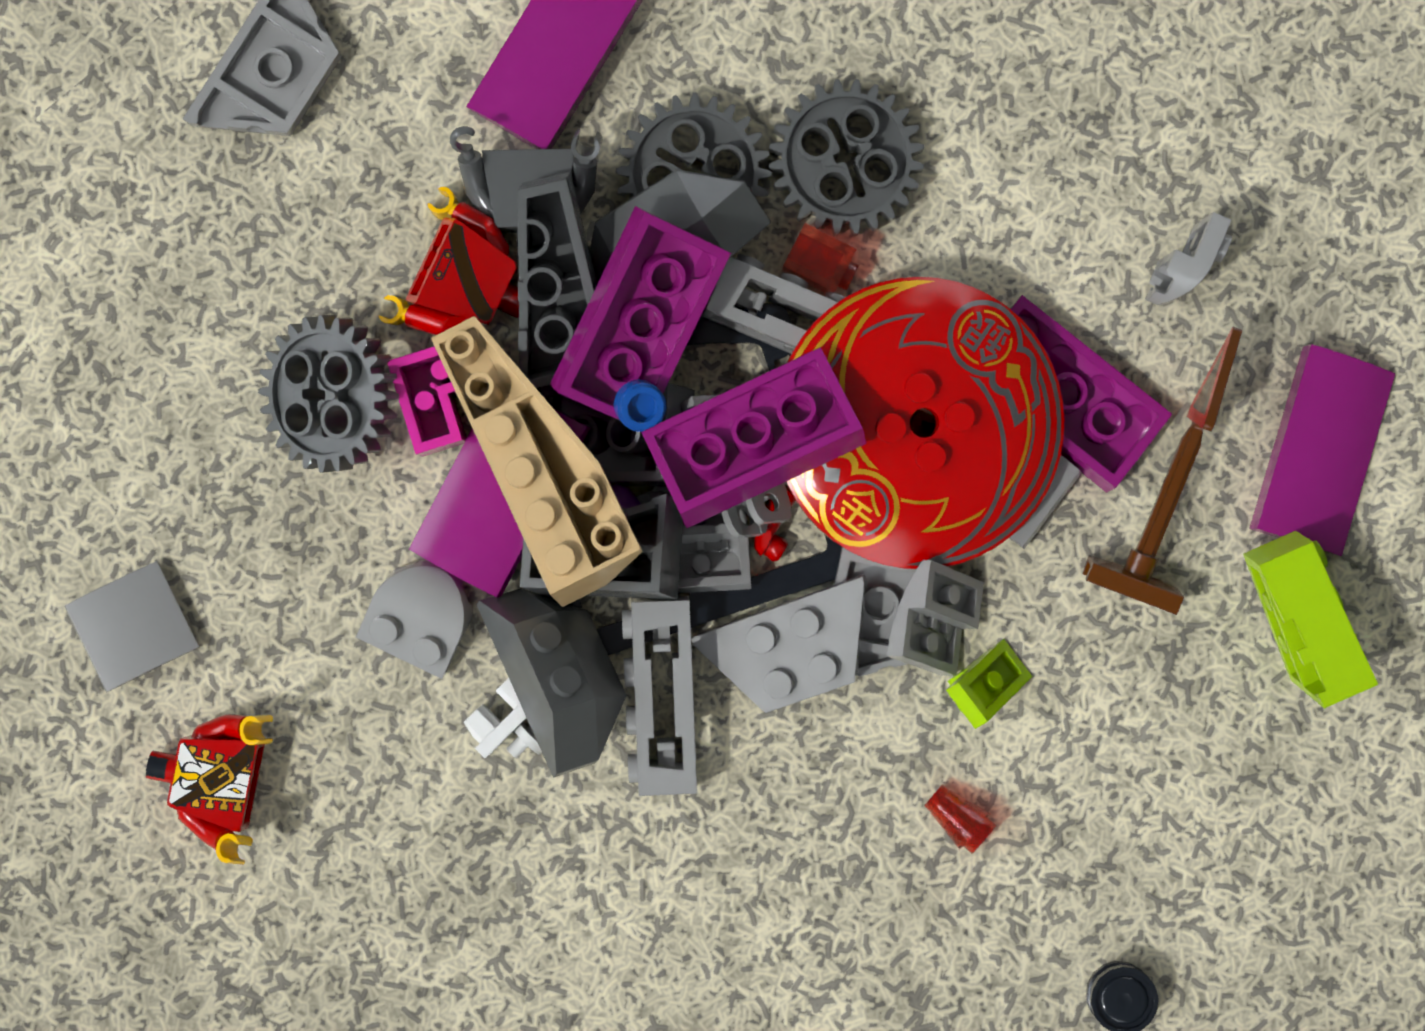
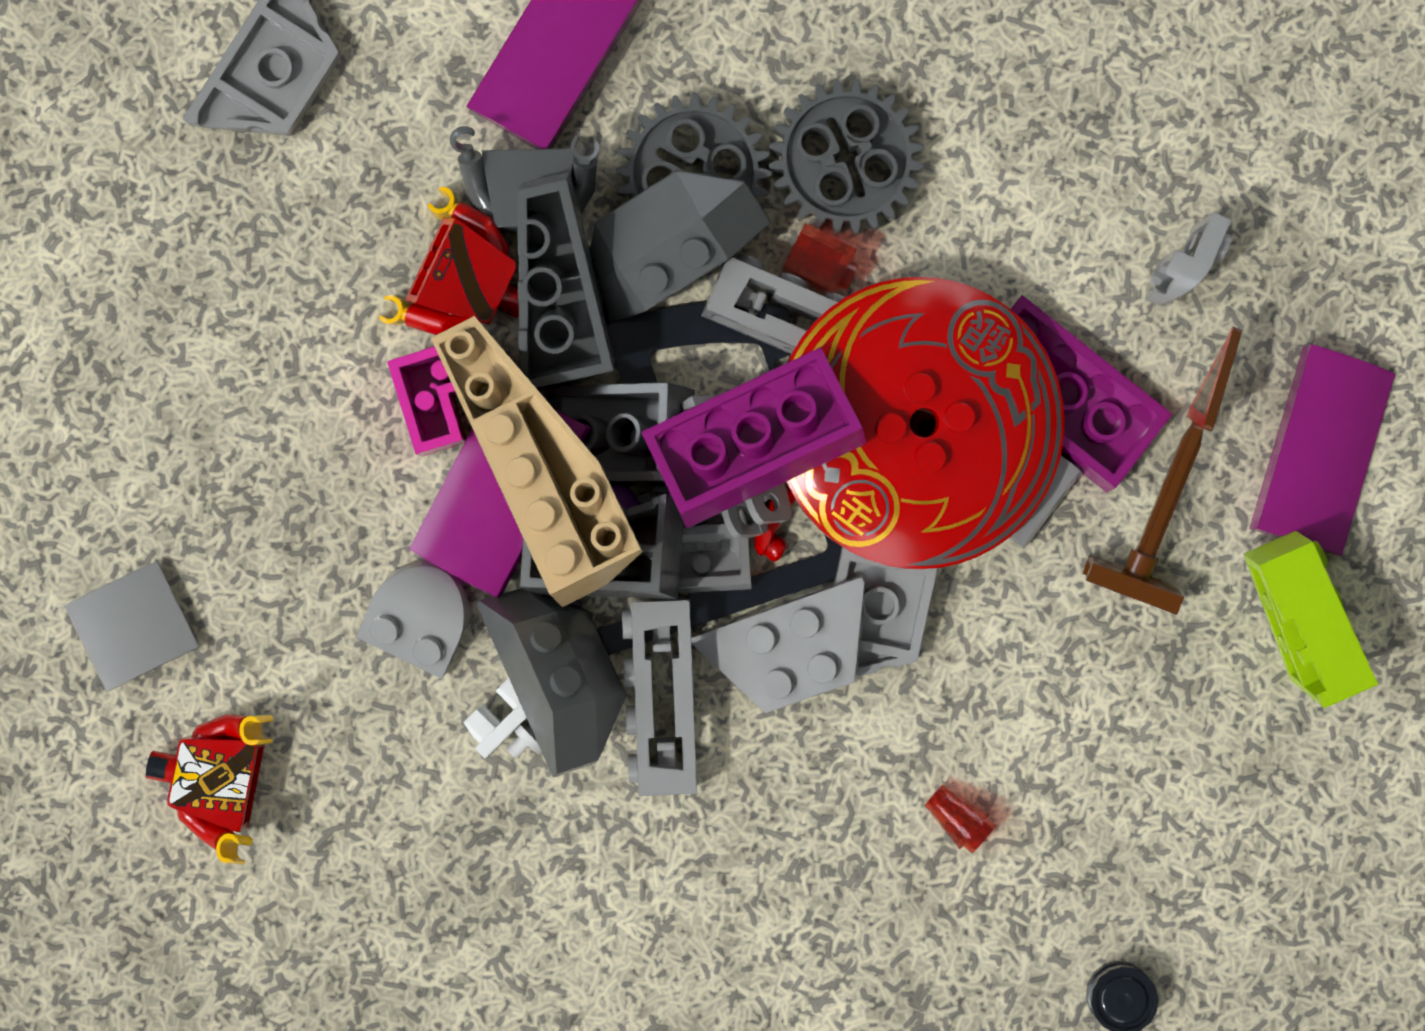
dark grey gear [258,315,399,473] -> none
magenta slope [550,206,731,420] -> none
blue tile [614,379,666,432] -> none
light grey slope [887,560,984,676] -> none
lime slope [946,639,1033,729] -> none

